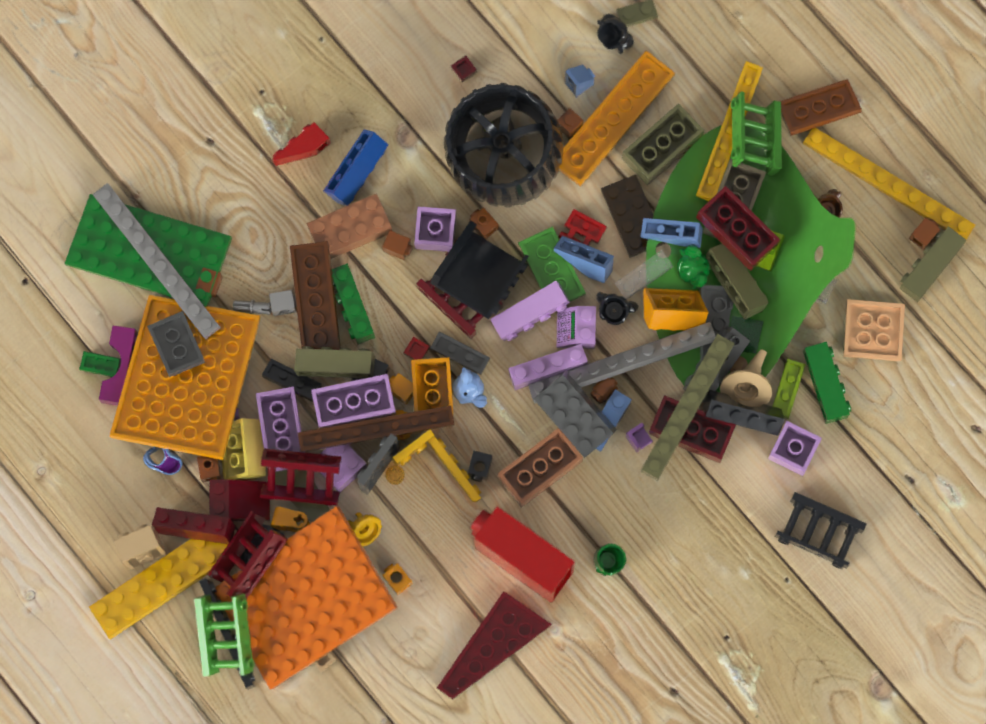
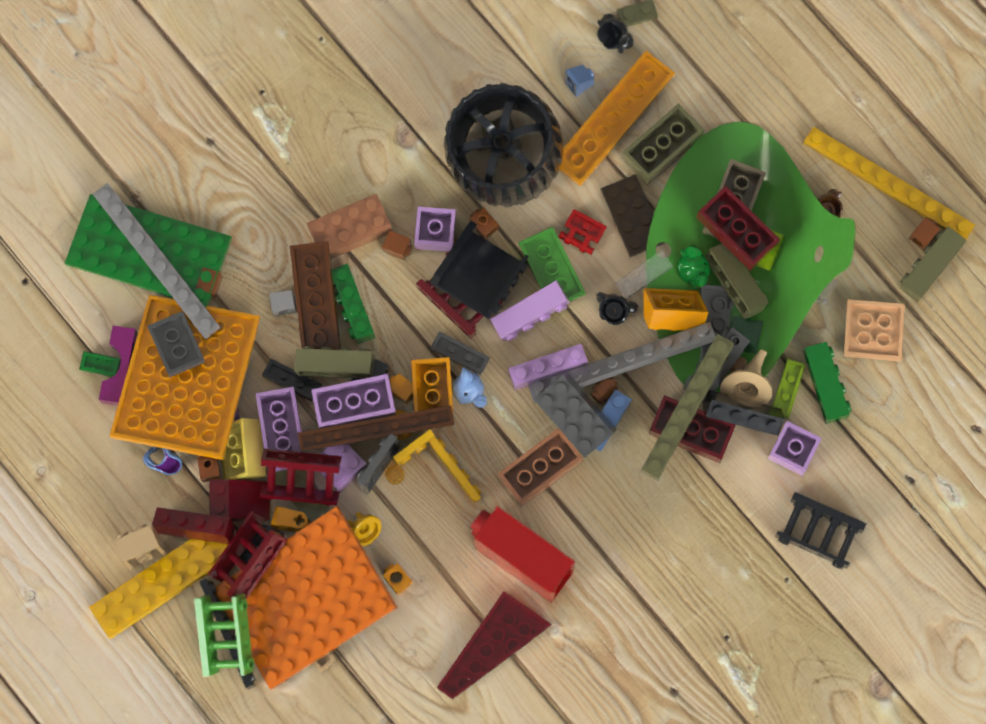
light grey axle [233,300,271,315] -> none
red slope [272,122,331,166] -> none
blue brick [323,129,388,206] -> none
red plate [403,337,430,360] -> none
dark red plate [451,55,477,82] -> none
black brick [468,451,493,482] -> none
medium blue slope [554,236,614,283] -> none
dark orange brick [557,108,583,139] -> none
lavender slope [557,306,596,349] -> none
green helmet [594,544,626,576] -> none
medium lavender panel [626,423,653,453] -> none
medium blue slope [641,218,703,248] -> none
yellow plate [696,61,763,201] -> none
bright green fence [731,92,782,177] -> none
dark orange plate [779,79,862,136] -> none

